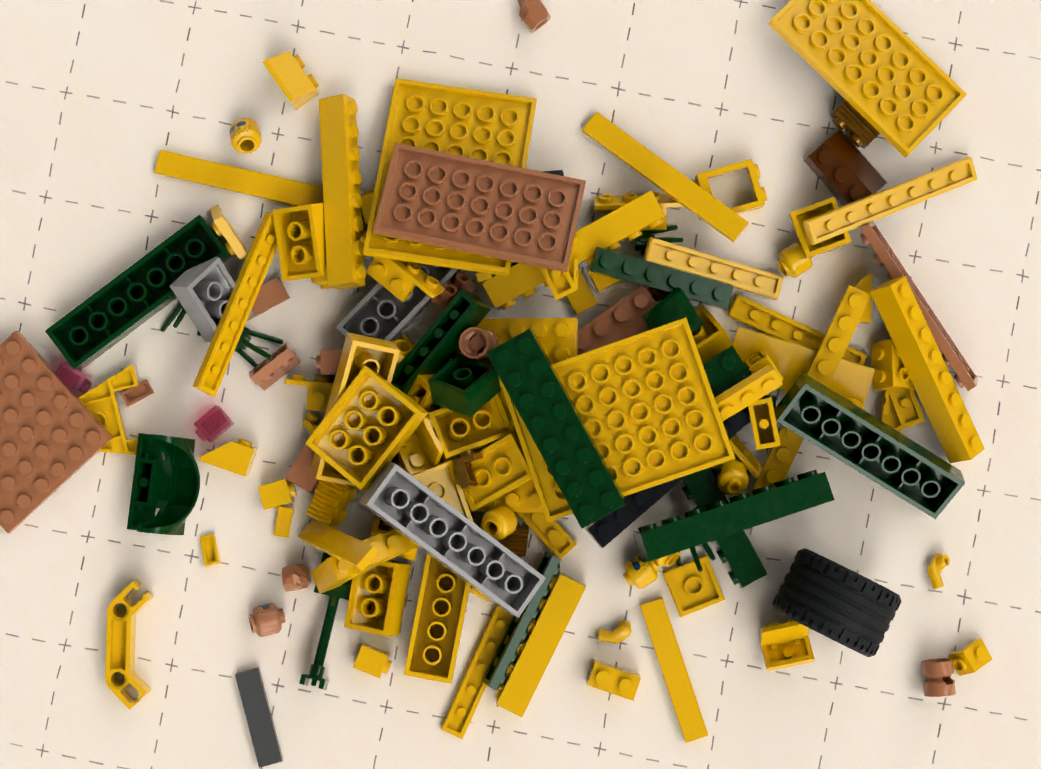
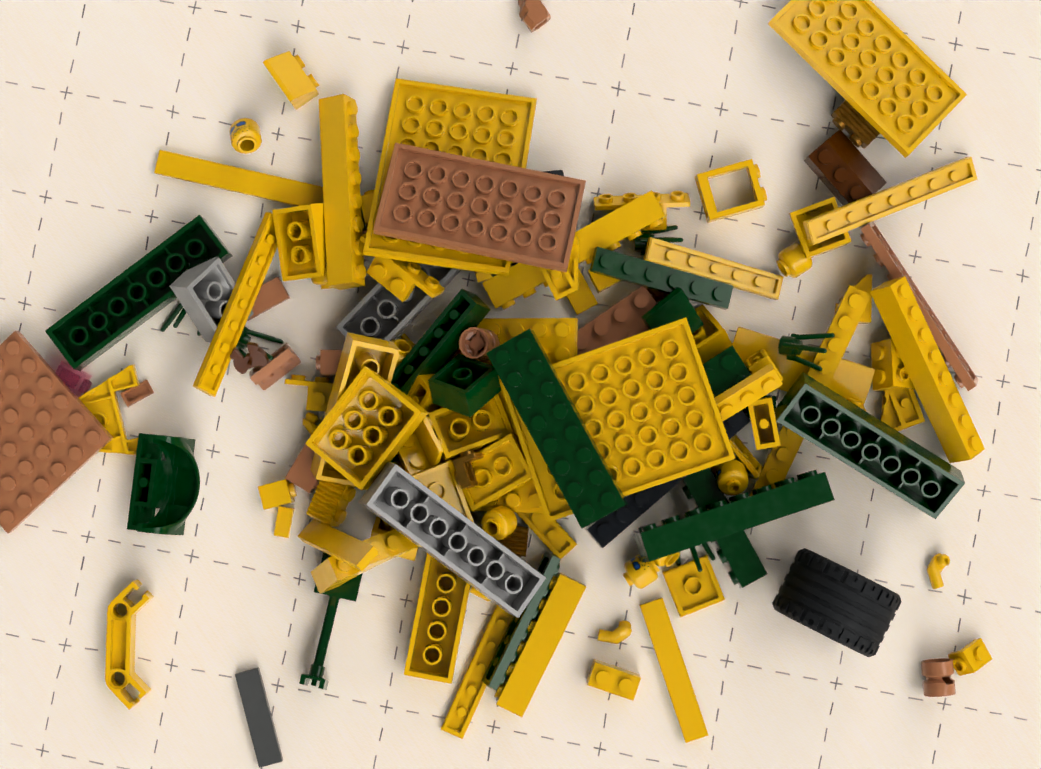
clear pink brick [194,405,235,442] -> none
yellow slope [199,438,258,476] -> none
yellow piece [200,534,221,567] -> none
yellow wing [210,204,248,260] -> none
nougat head [248,603,286,637] -> none
nougat rock [282,564,311,592] -> none
yellow slope [344,560,412,636] -> none
yellow brick [353,643,392,679] -> none
nougat hips [431,271,476,310] -> none
yellow tile [582,112,749,243] -> none
yellow tile [727,294,867,365] -> none
yellow bracket [760,619,815,672] -> none
none -> reddish brown piece [230,342,268,374]
none -> dark green plant [778,333,835,371]

